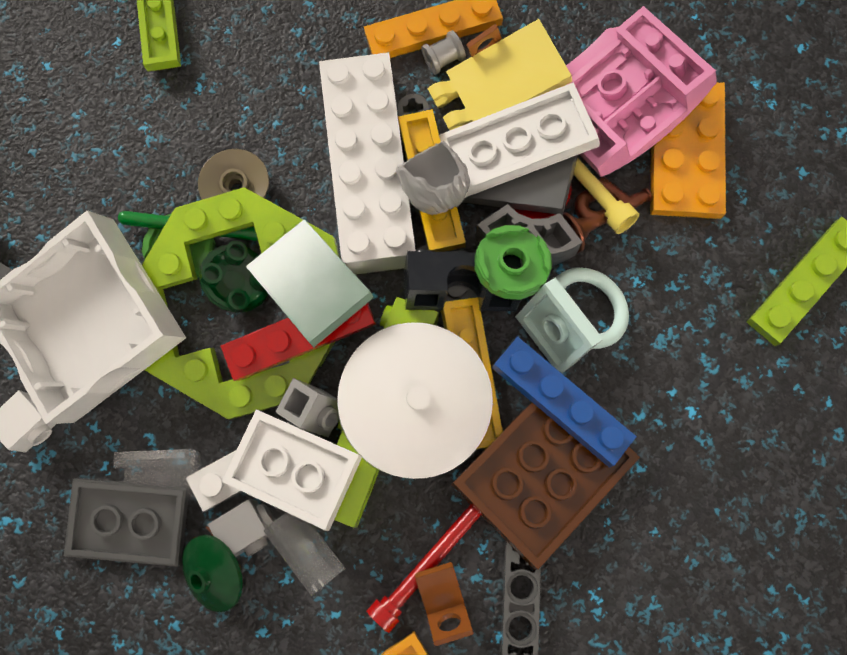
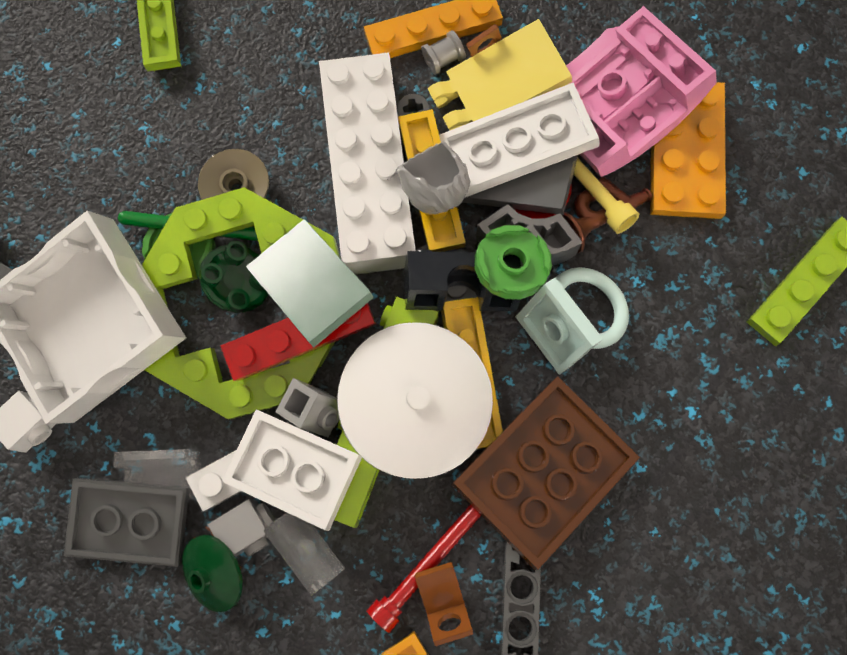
blue plate [491,337,637,467] -> none

